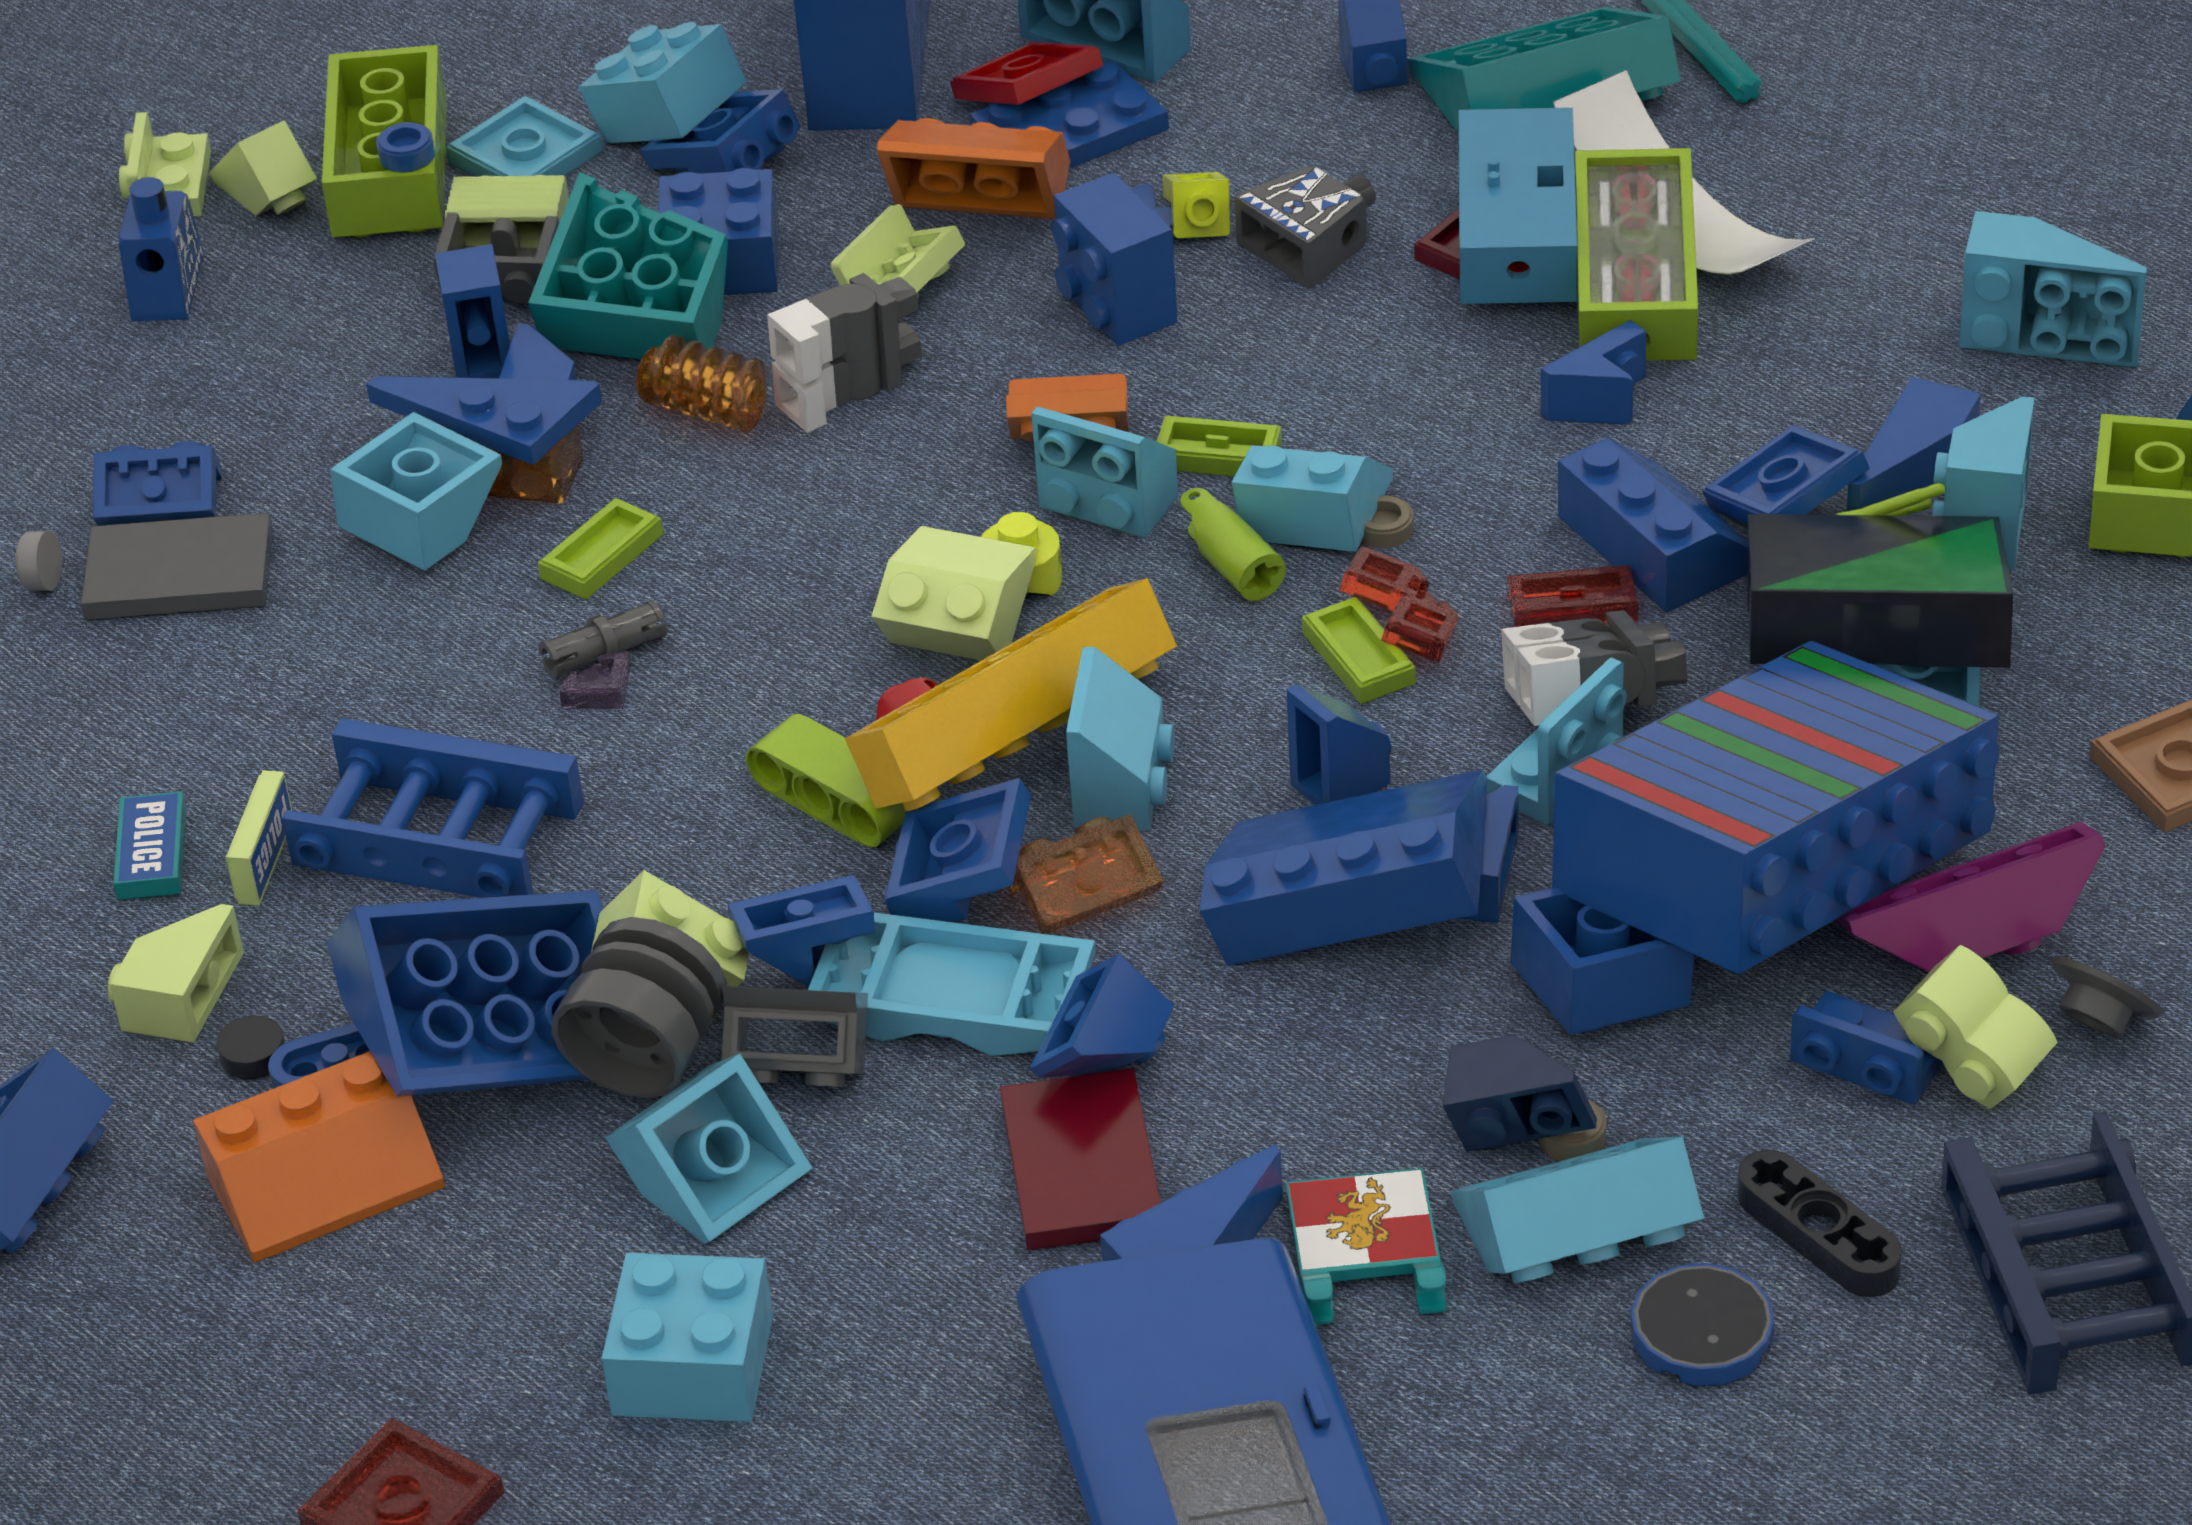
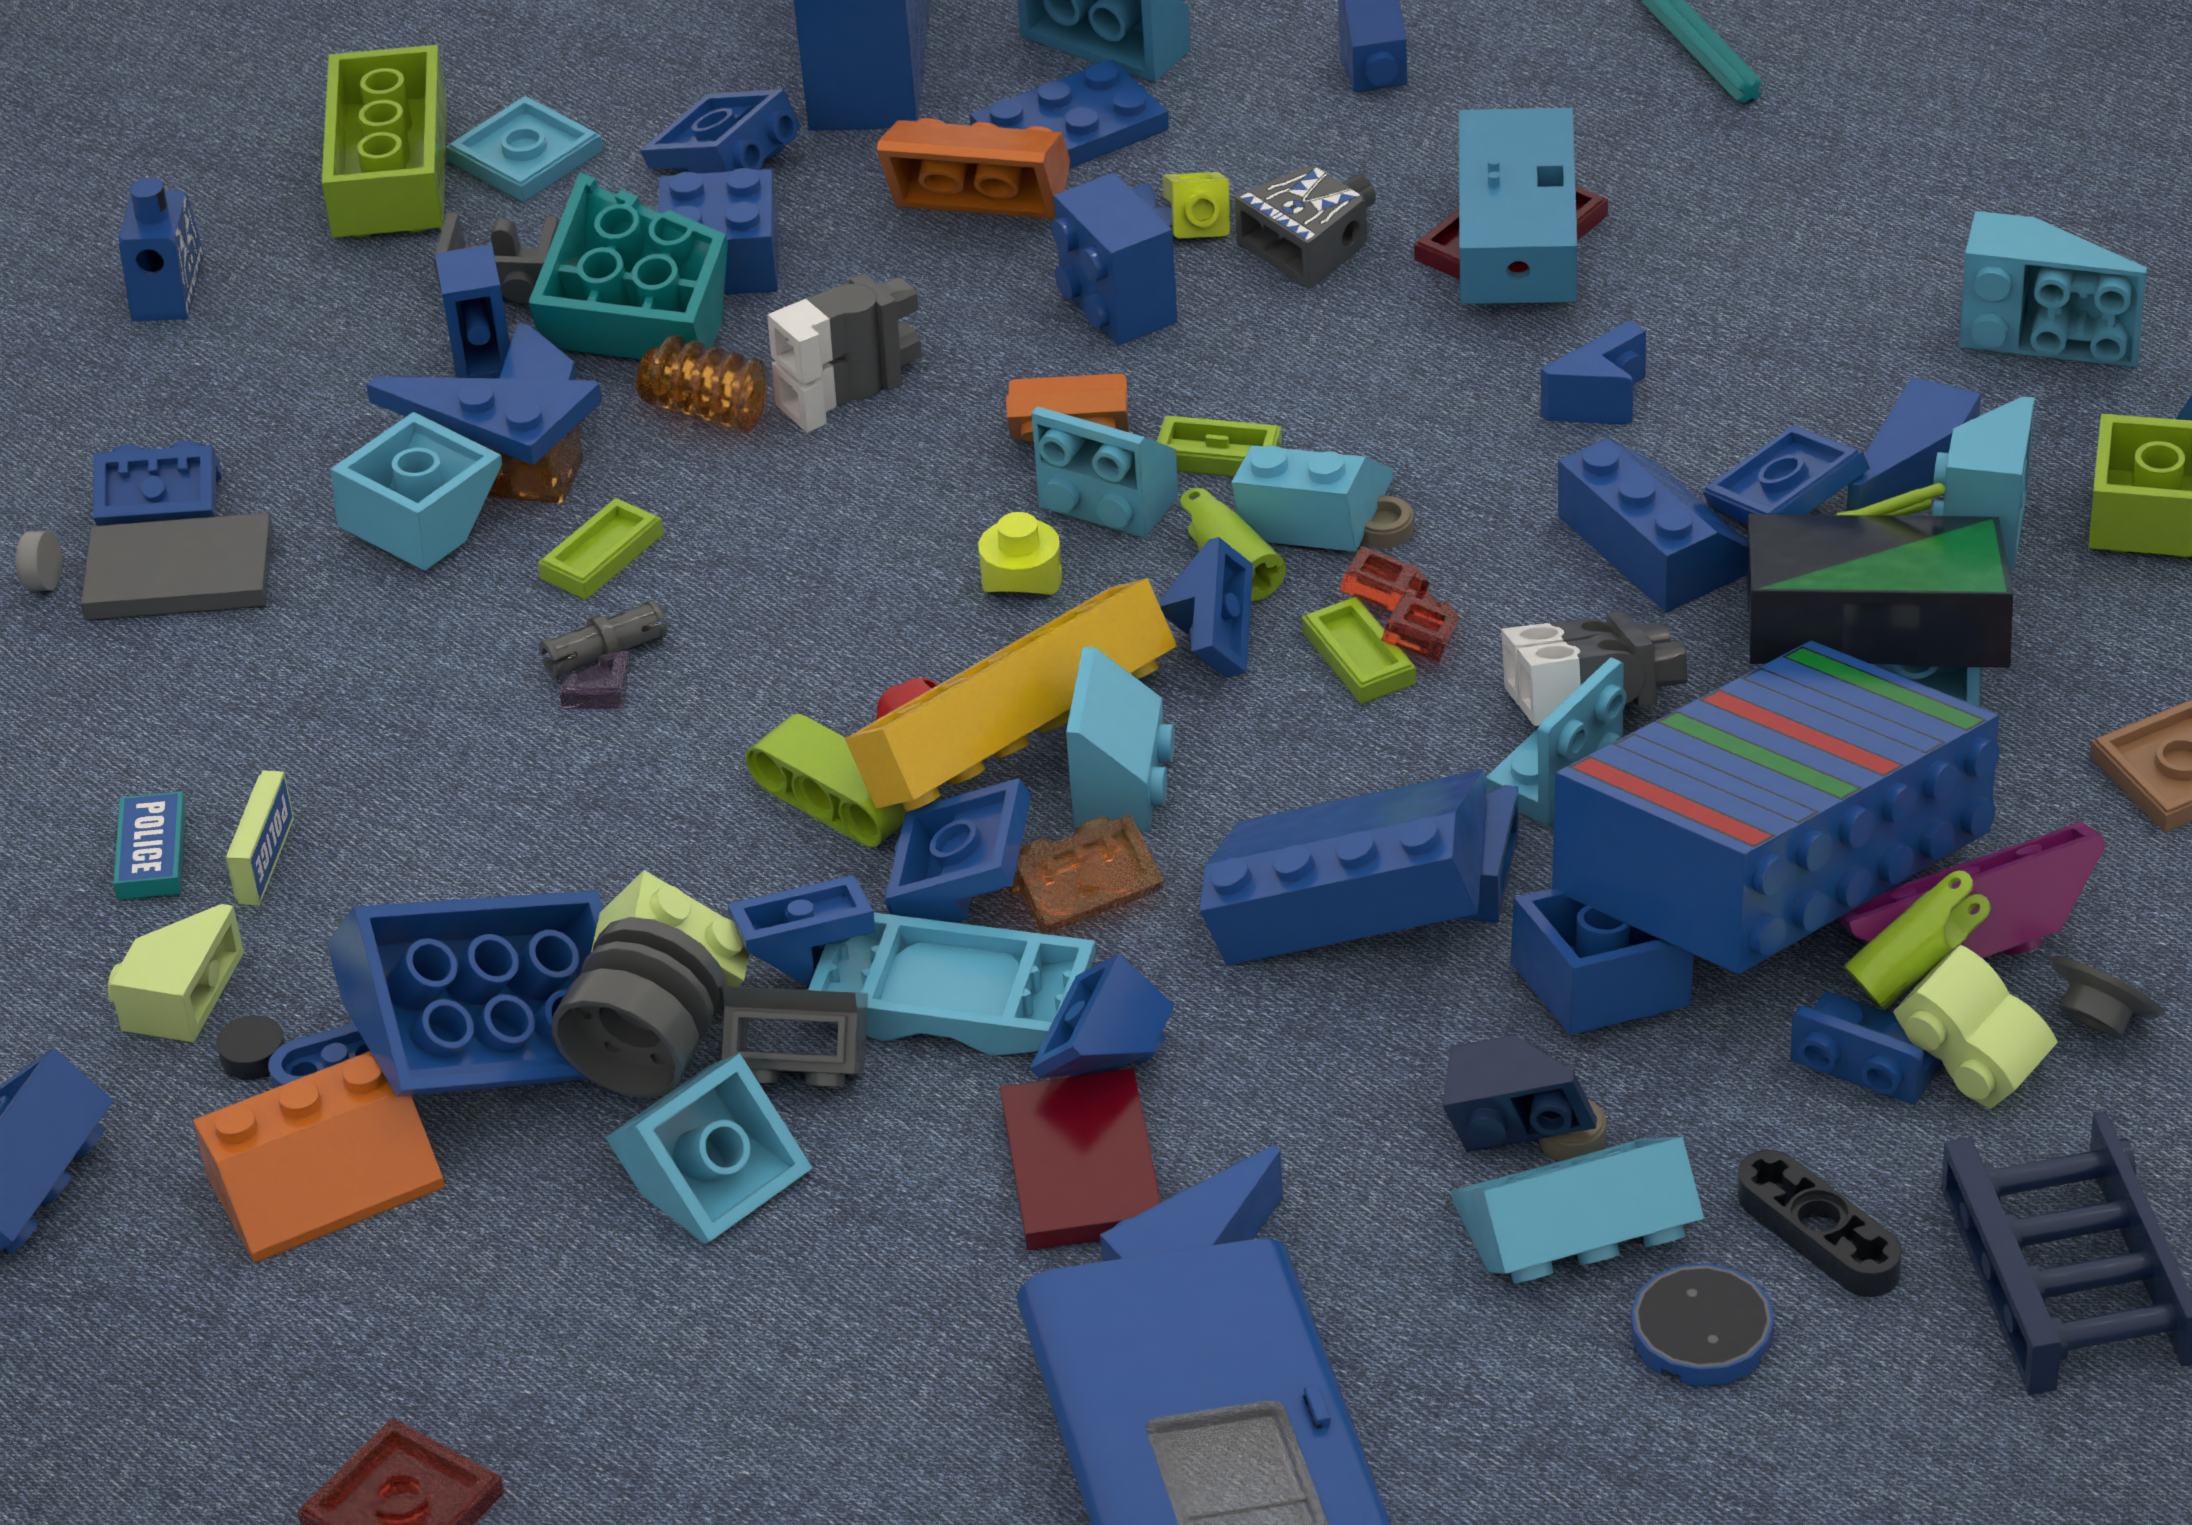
yellowish green bracket [119,112,211,216] -> none
yellowish green slope [209,120,317,216] -> none
blue fence [282,718,584,898] -> none
blue tile [376,122,435,172] -> none
yellowish green brick [445,175,569,248] -> none
medium azure brick [579,22,748,144] -> none
medium azure brick [601,1253,773,1422] -> none
yellowish green bracket [831,204,966,298] -> none
yellowish green slope [871,526,1038,660] -> none
red tile [950,42,1103,105] -> none
blue slope [1286,684,1391,805] -> none
flag [1286,1168,1447,1325] -> none
teal slope [1407,6,1681,132] -> none
clear red tile [1507,565,1638,627] -> none
white sticker [1553,70,1814,275] -> none
brick [1575,148,1698,361] -> none
none -> blue slope [1158,537,1253,678]
none -> lime piece [1844,871,1991,1011]

